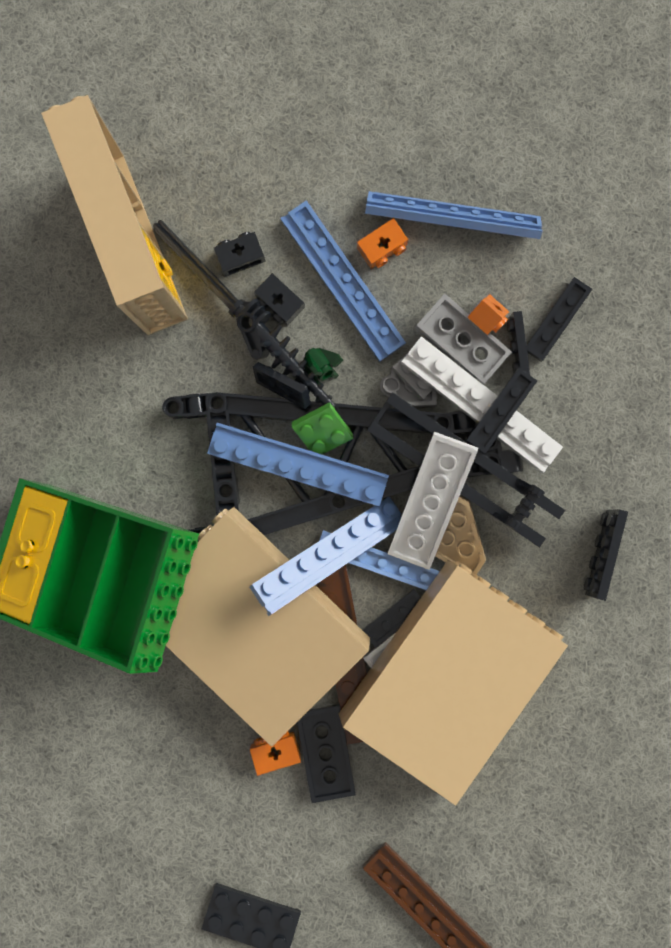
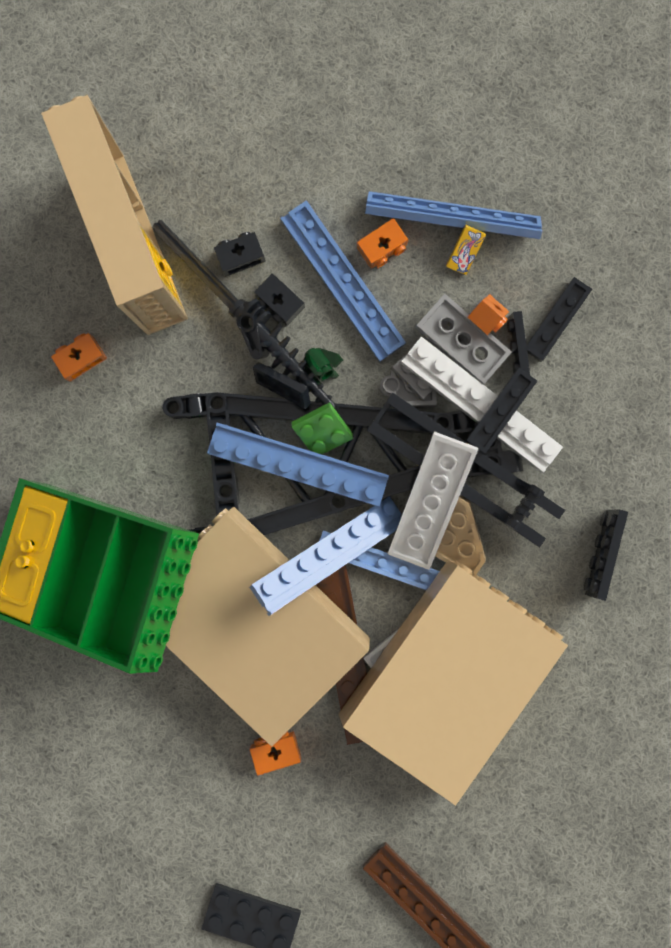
black plate [297,704,356,803] -> none
black plate [362,588,421,648] -> none
none -> orange brick [51,333,107,382]
none -> tile [446,225,486,275]

